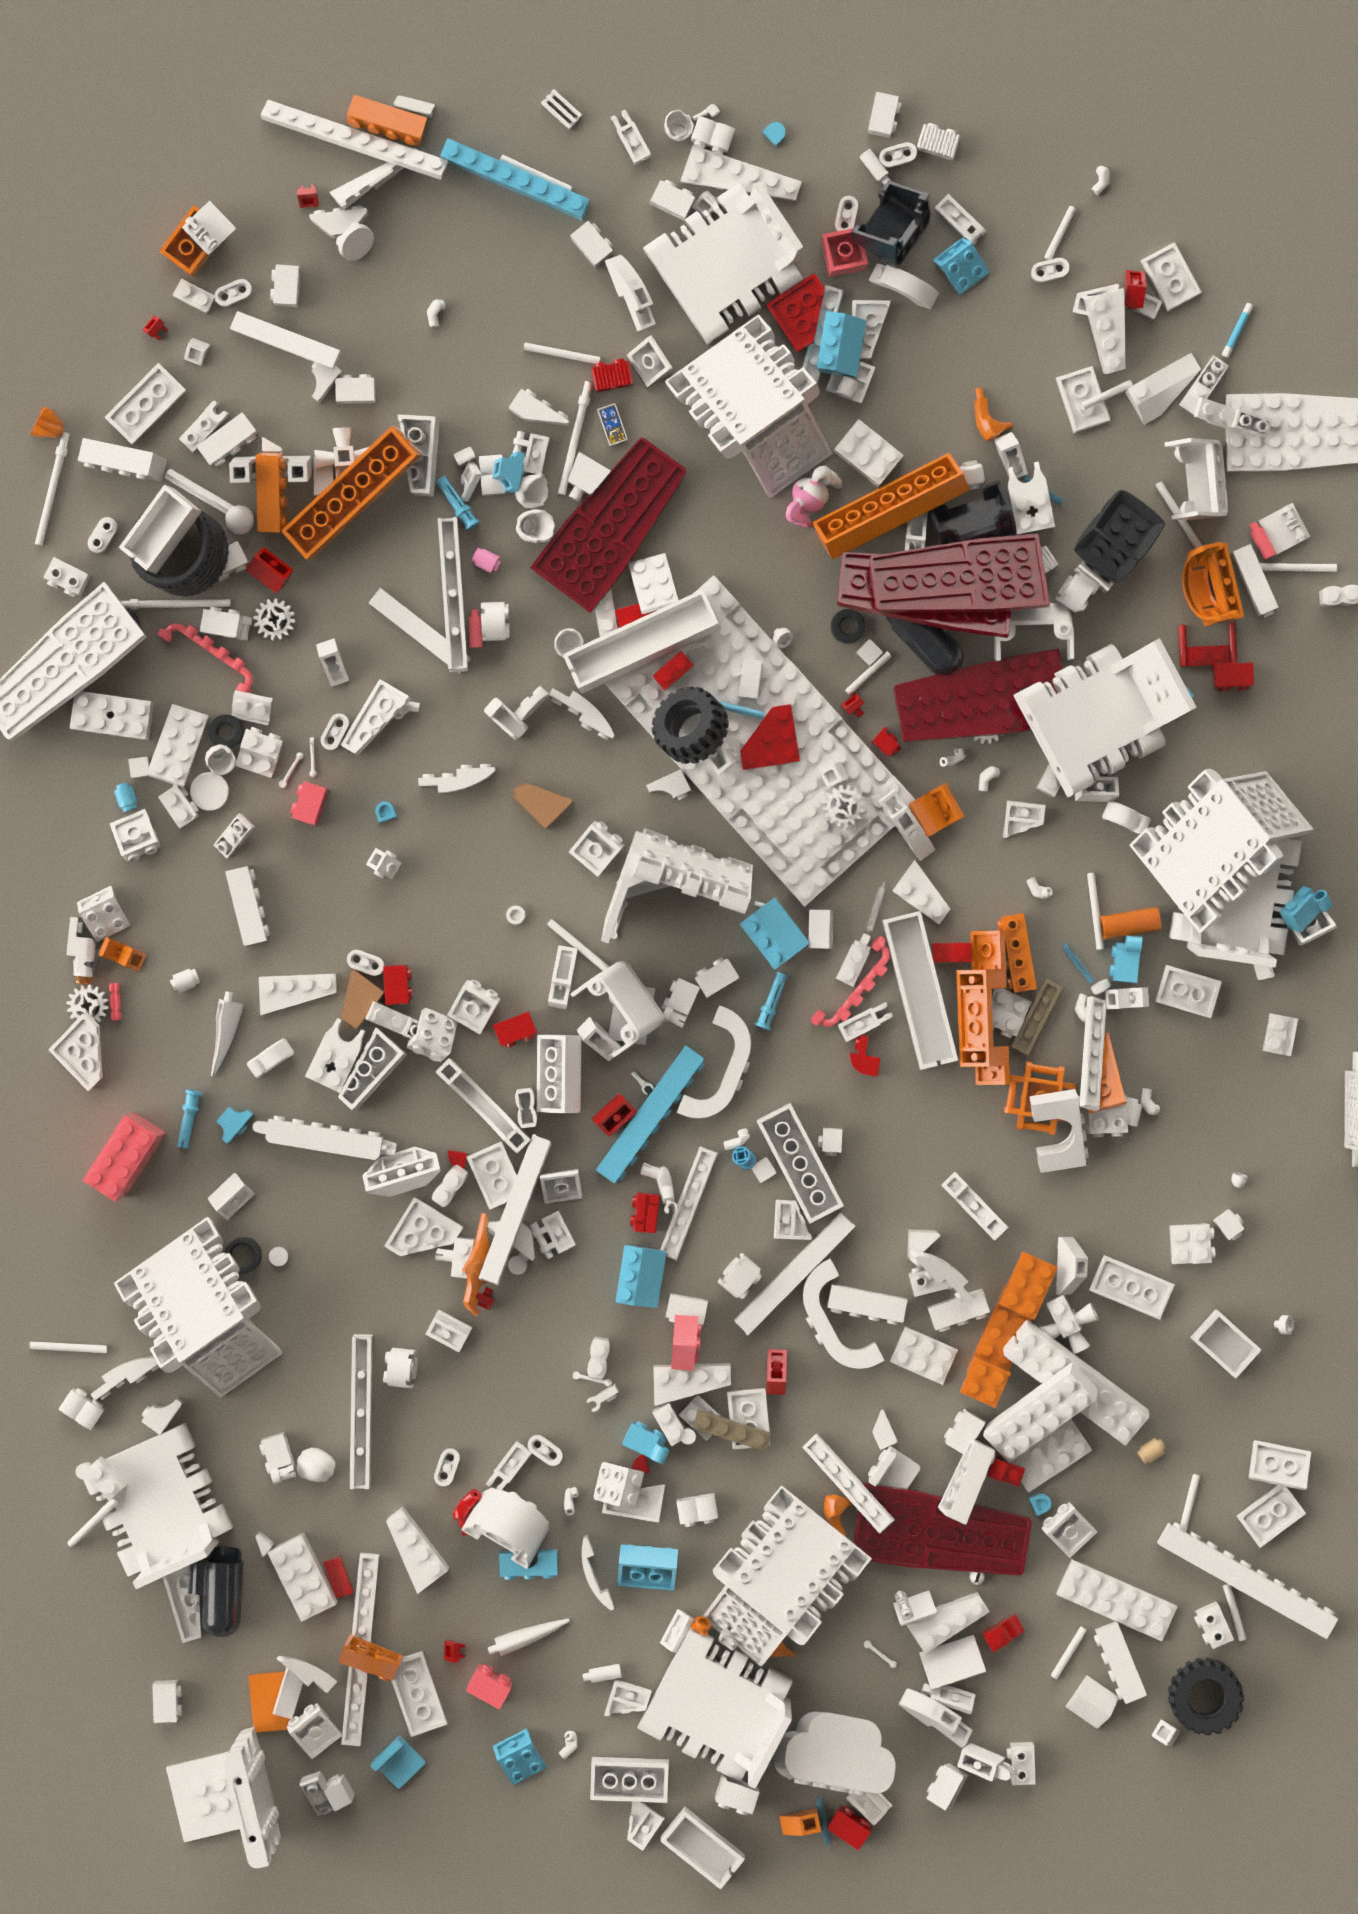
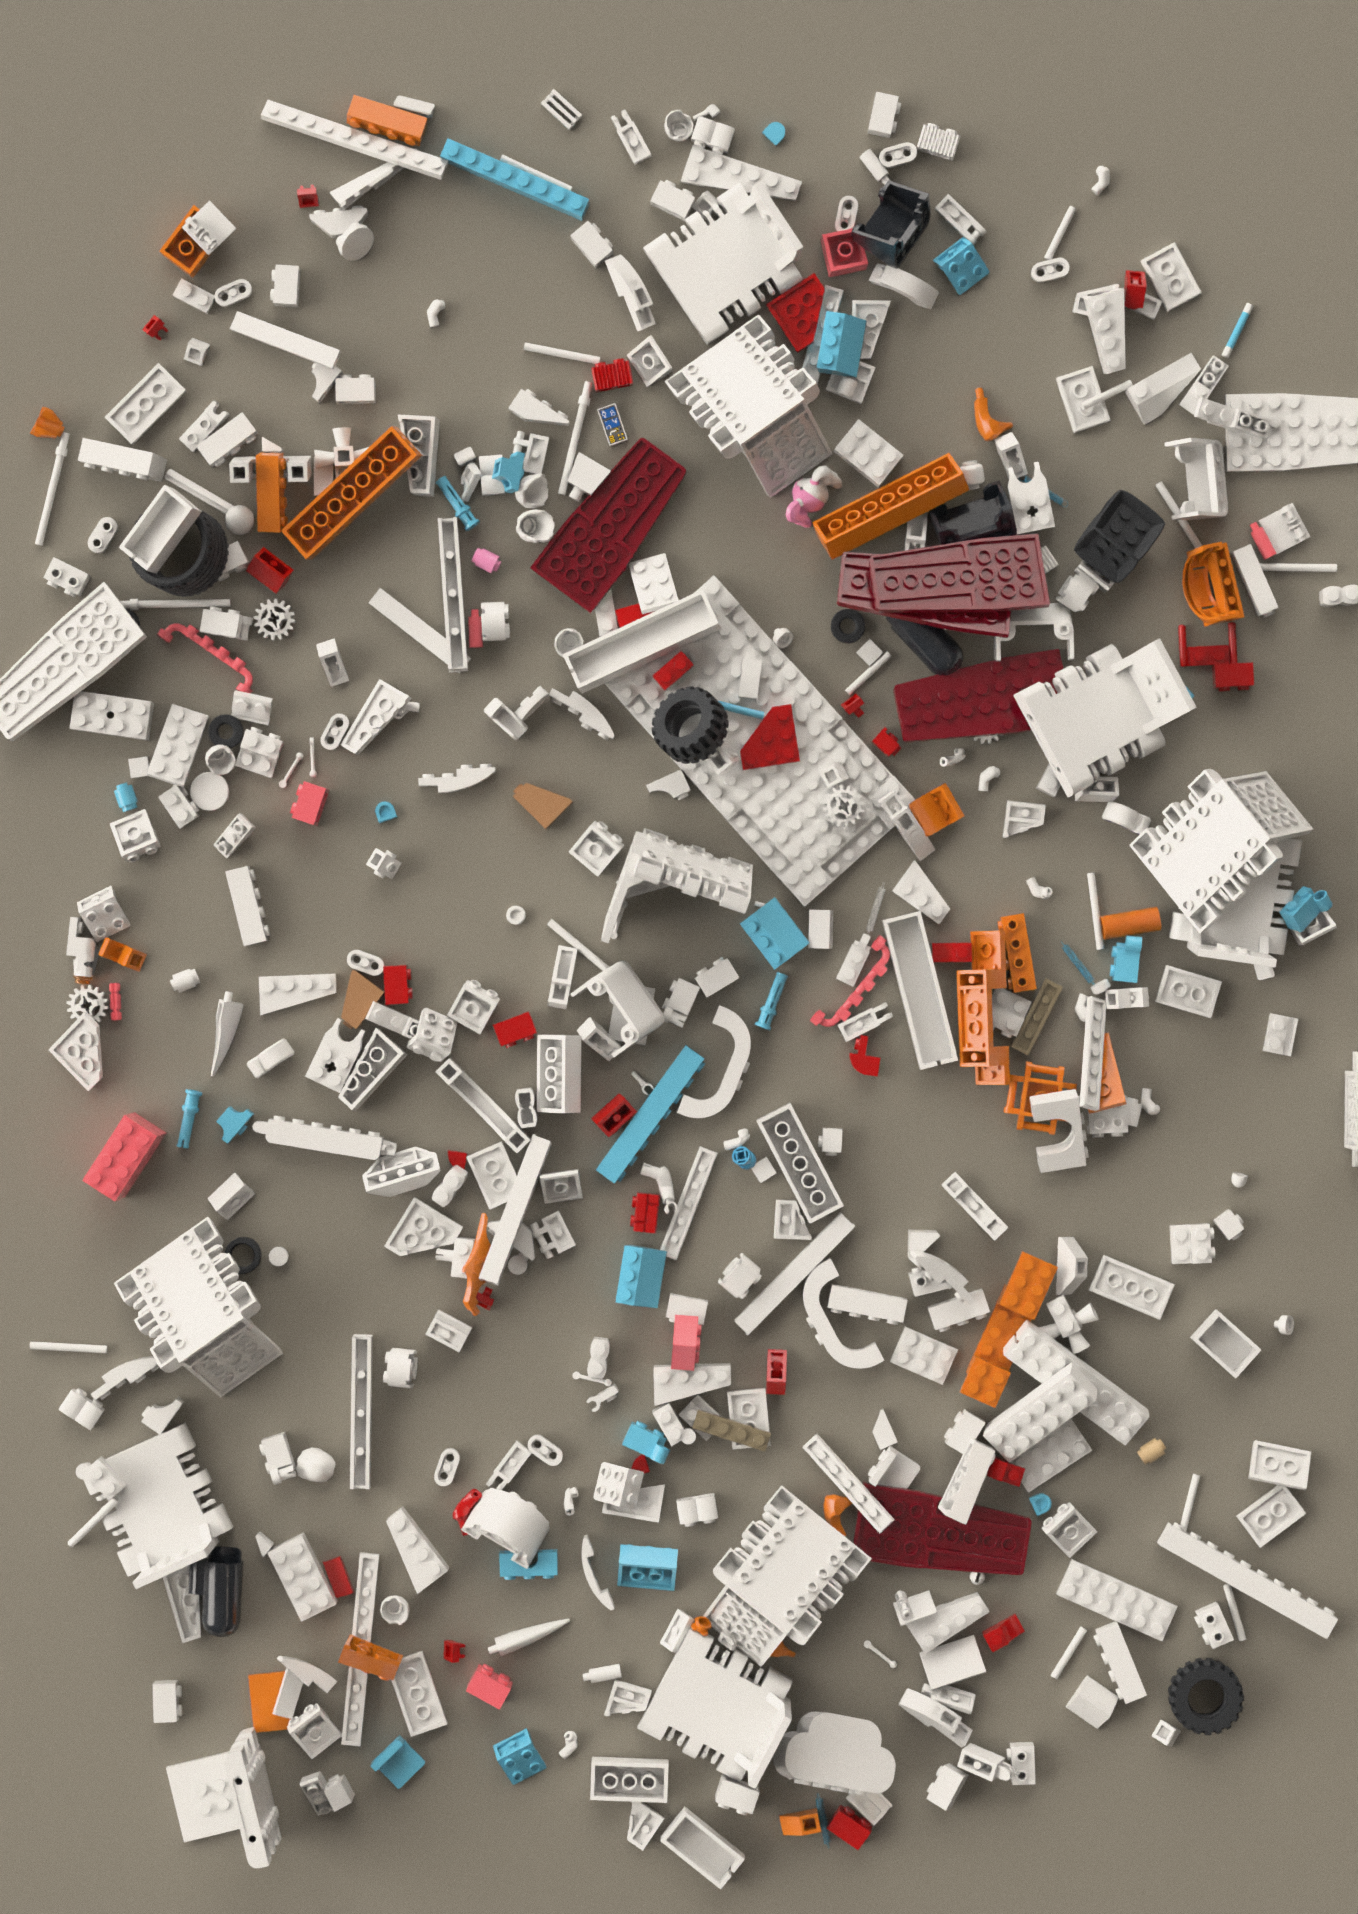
none -> white hair [380,1595,410,1625]

